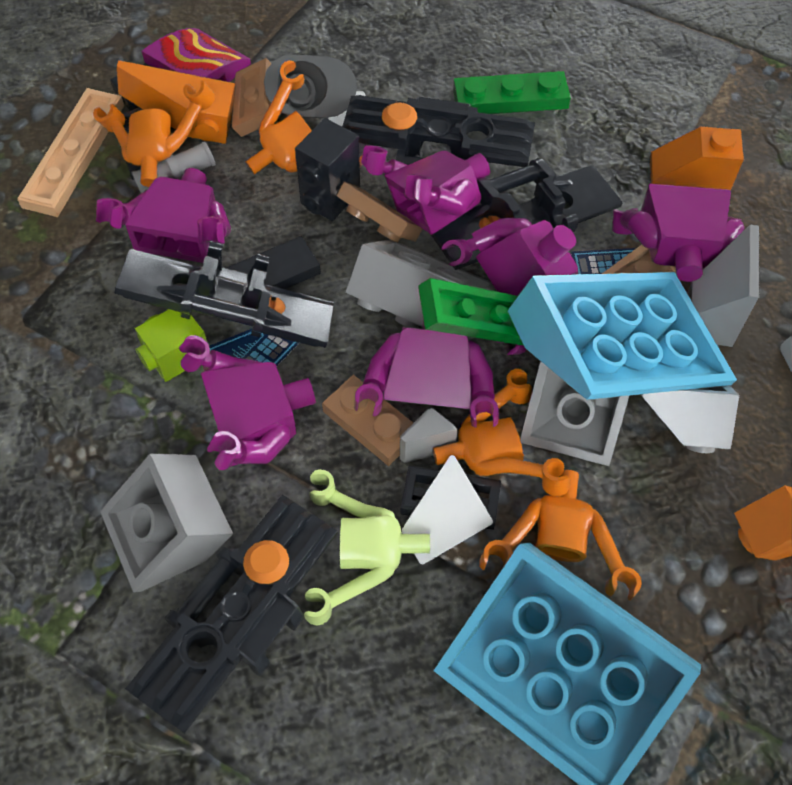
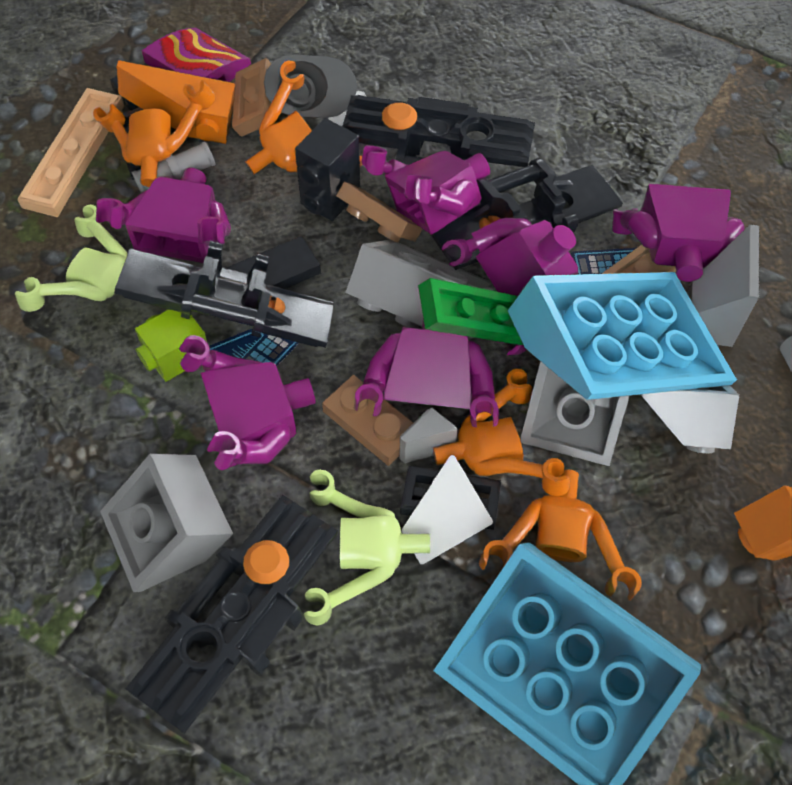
green plate [453,71,571,114] -> none
orange slope [650,127,744,191] -> none
none -> yellowish green piece [15,205,128,312]

